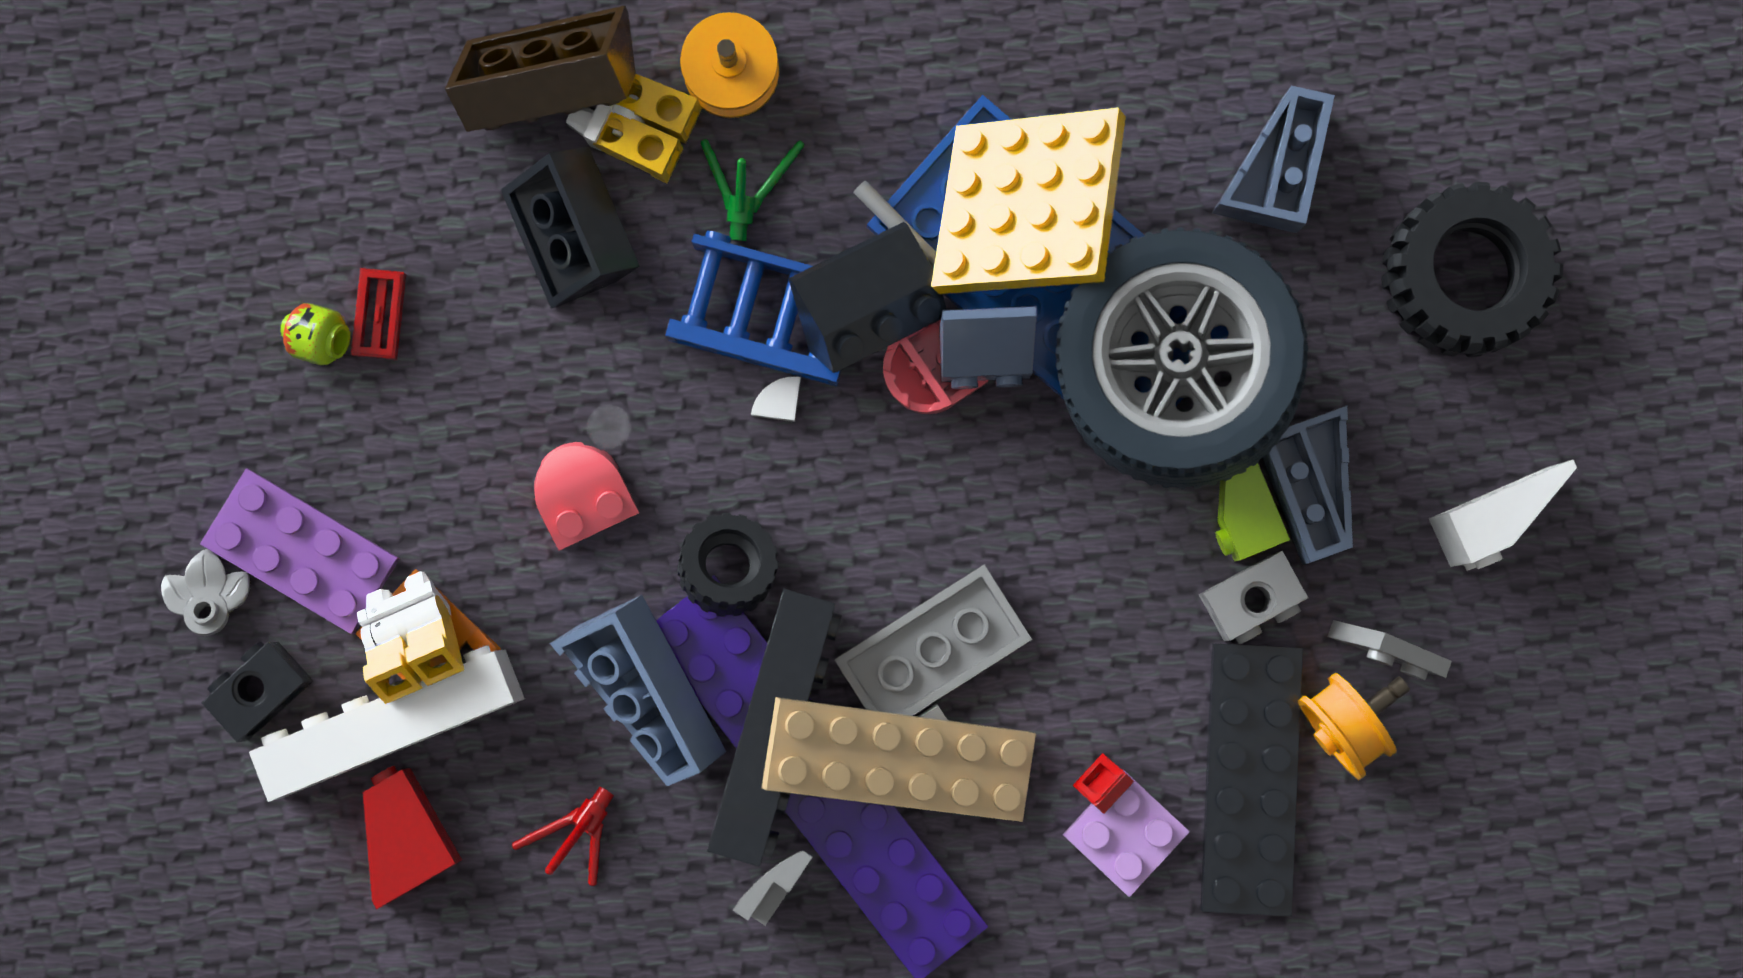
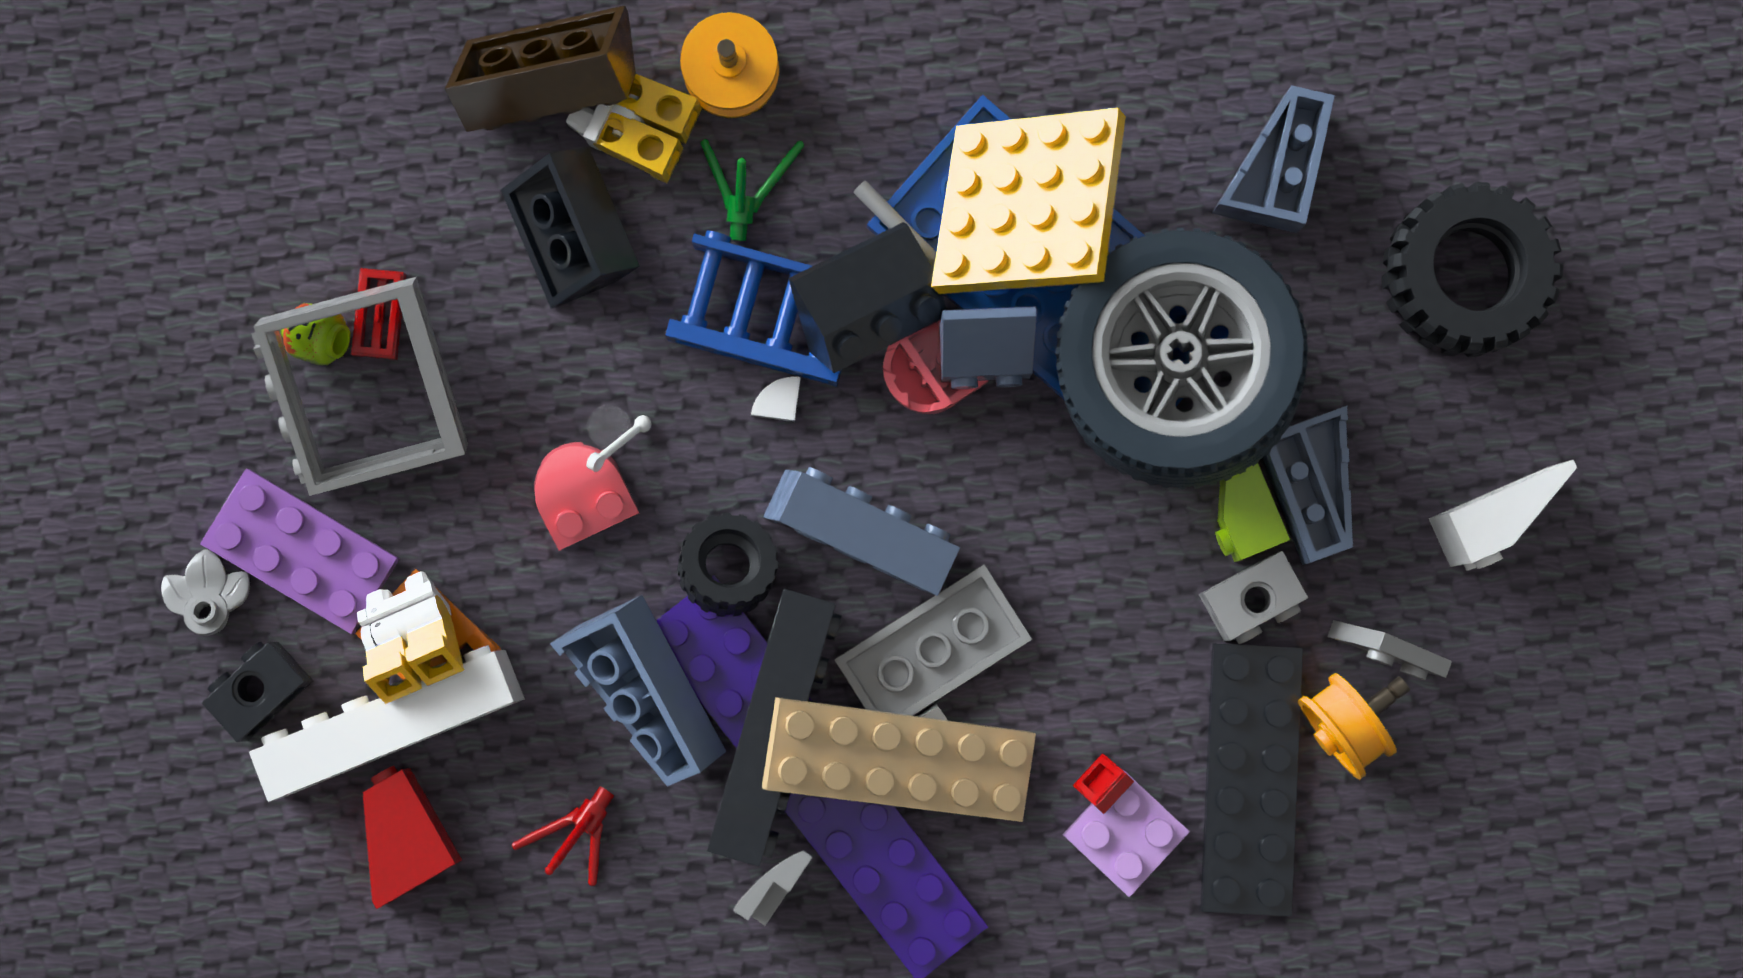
none -> light grey window [251,277,468,496]
none -> white hinge [586,415,652,472]
none -> sand blue wedge [763,467,960,596]

